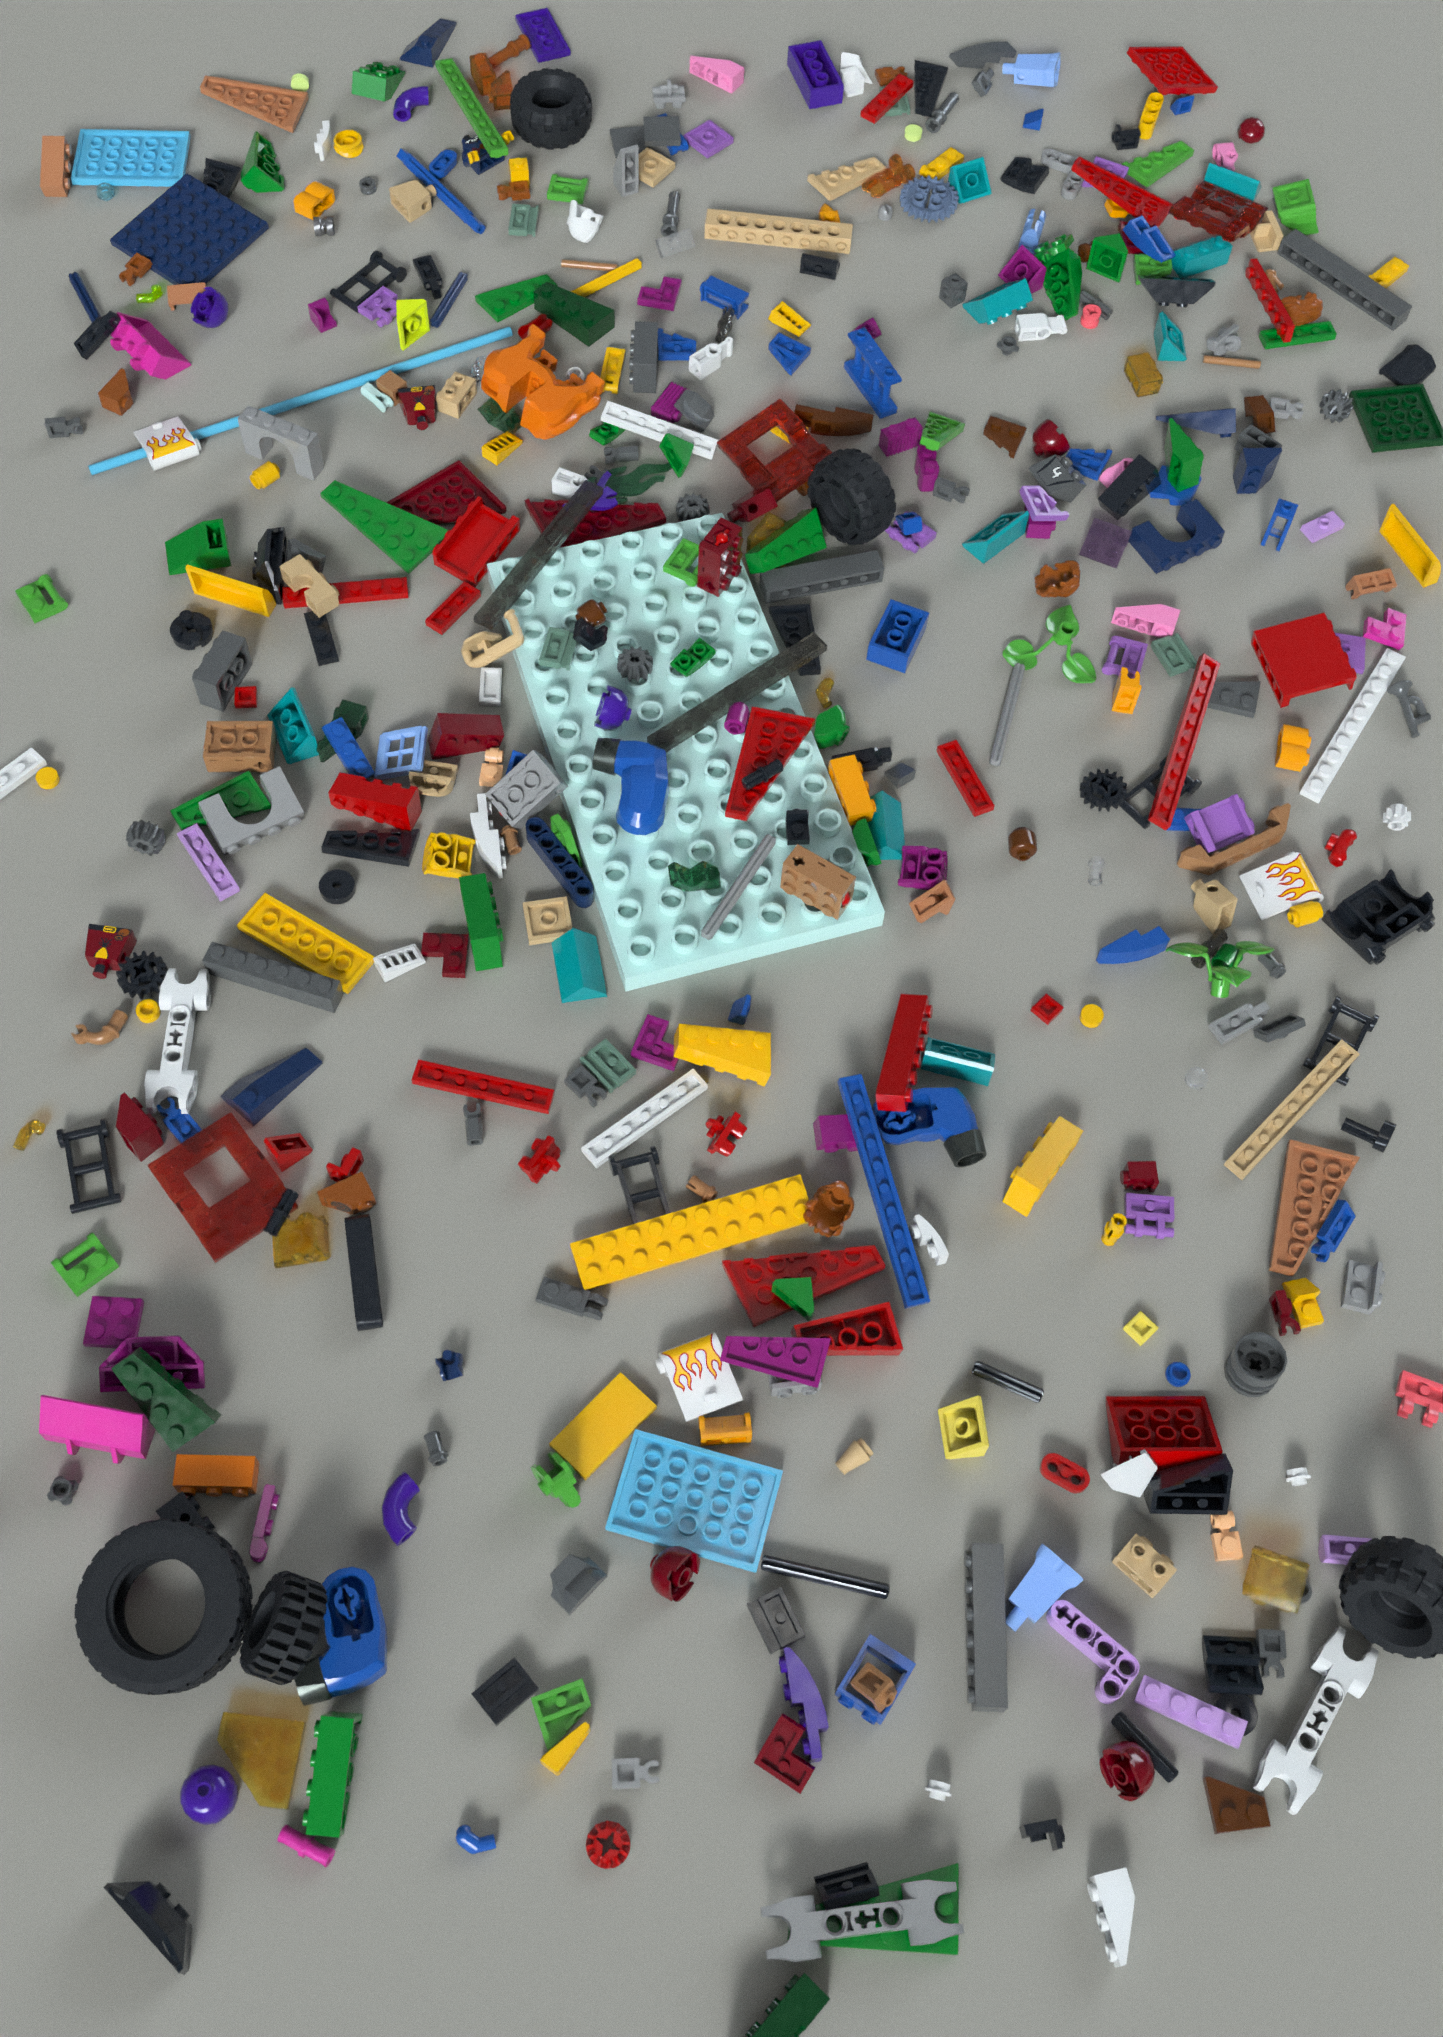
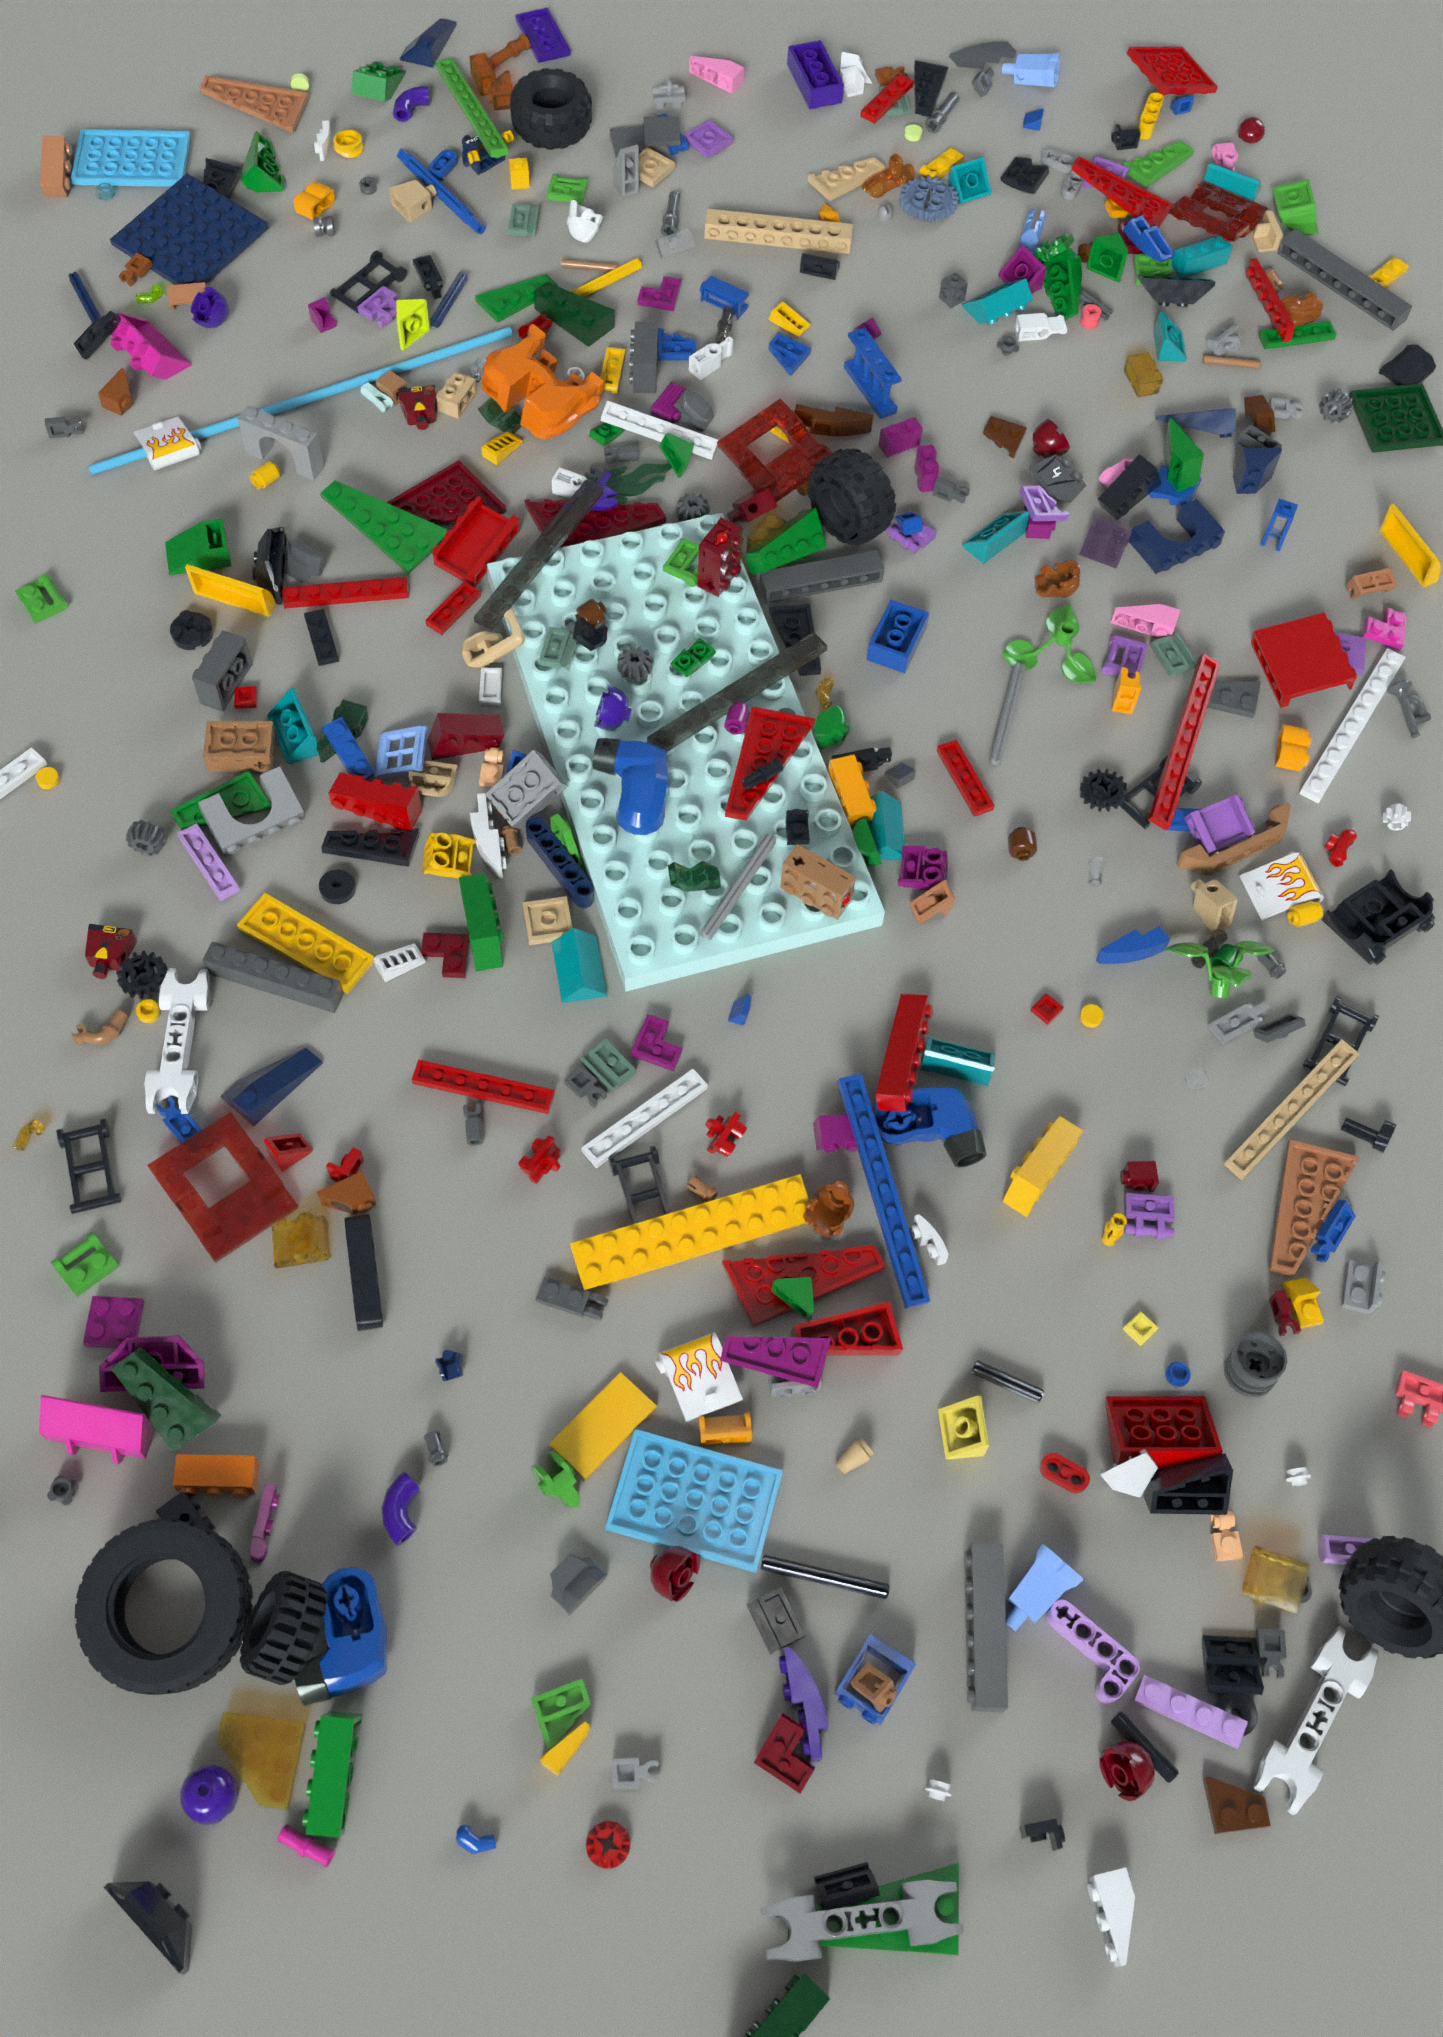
dark red slope [116,1092,164,1162] -> none
black axle [263,1188,299,1237] -> none
tan arch [279,554,339,618] -> none
black plate [471,1657,539,1727] -> none
dark orange plate [497,180,530,201] -> none
yellow wedge [674,1024,771,1087] -> none
bright green wing [920,411,965,451] -> none
blue wing [1066,449,1113,481] -> none
tan brick [1112,1533,1177,1598] -> none
lavender plate [1300,511,1345,543] -> none

